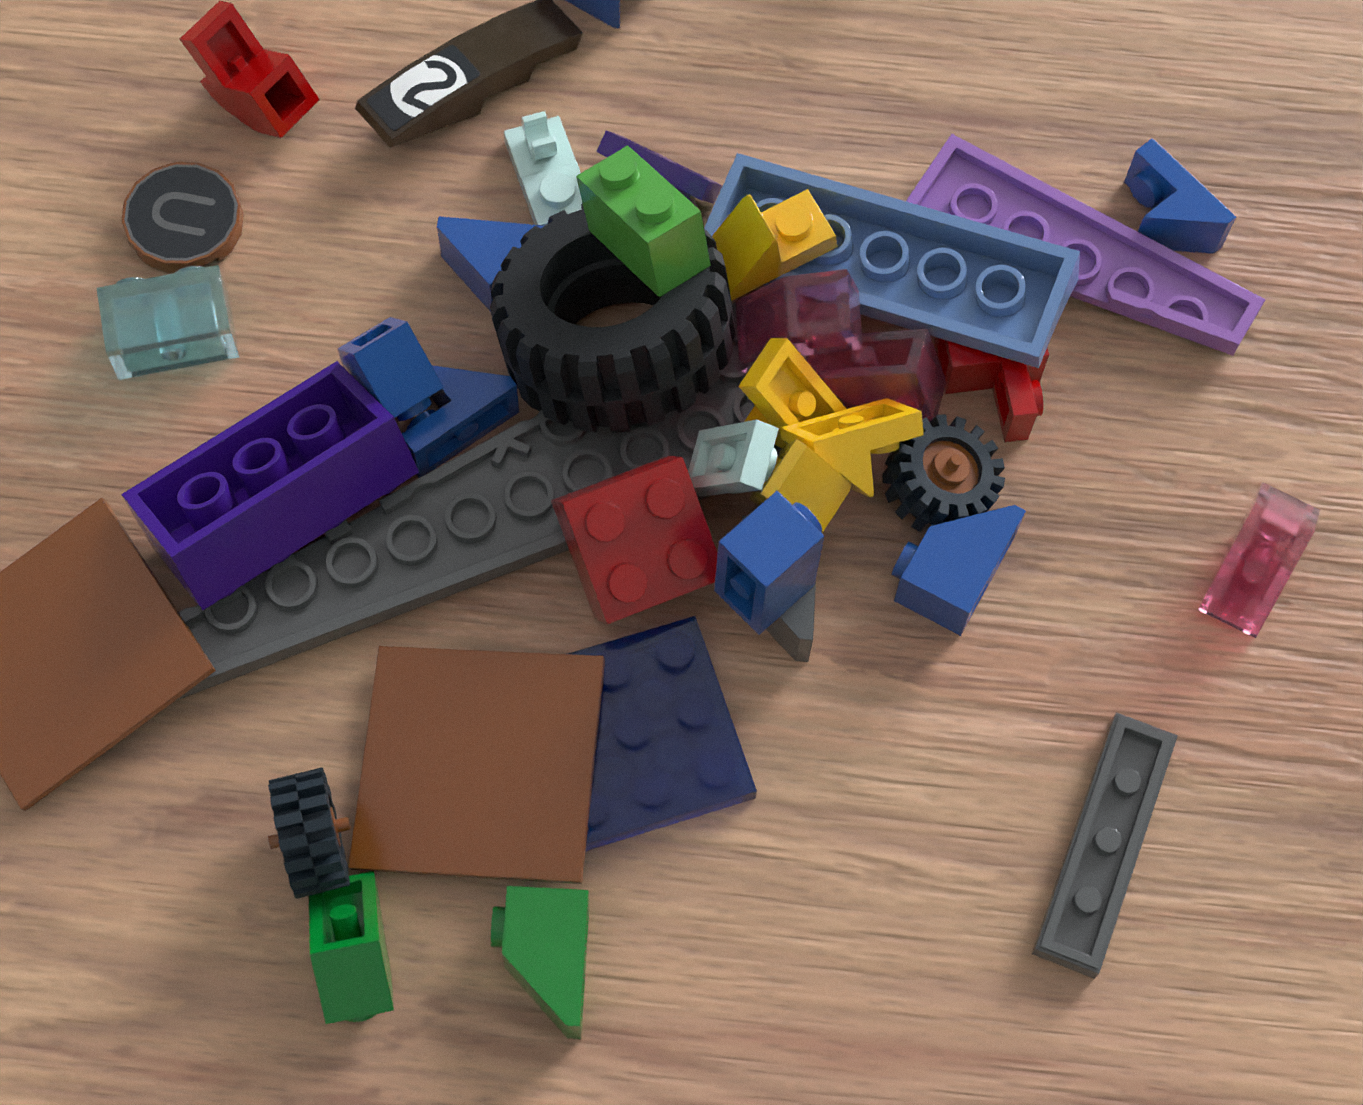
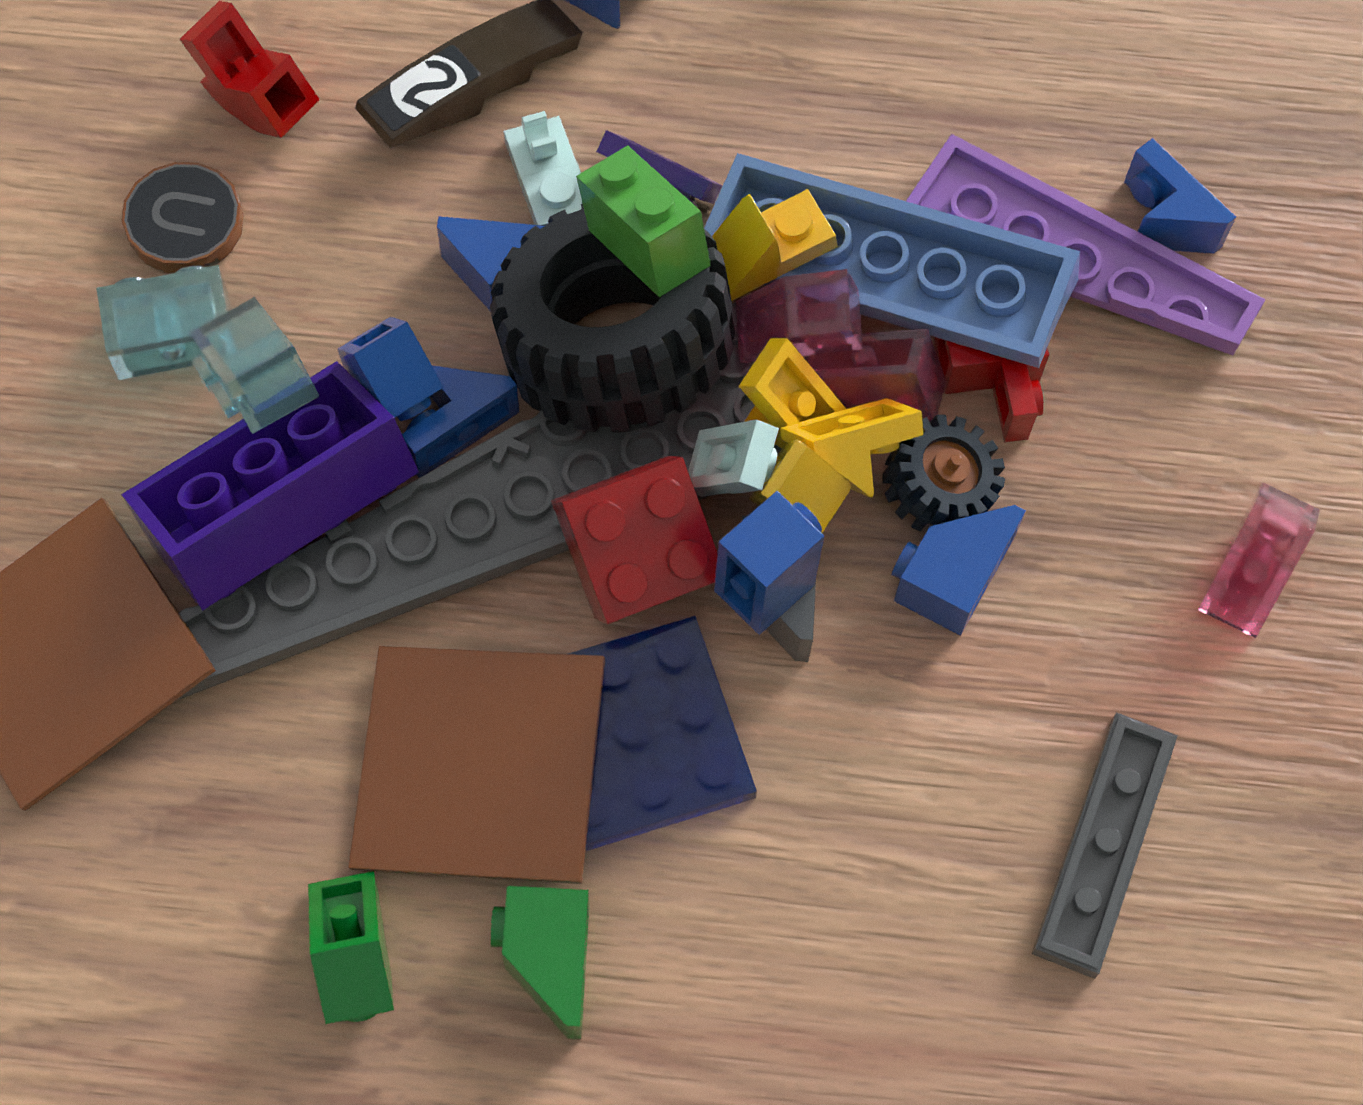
black wheel [268,767,351,899] -> none
none -> clear light blue brick [189,297,319,434]

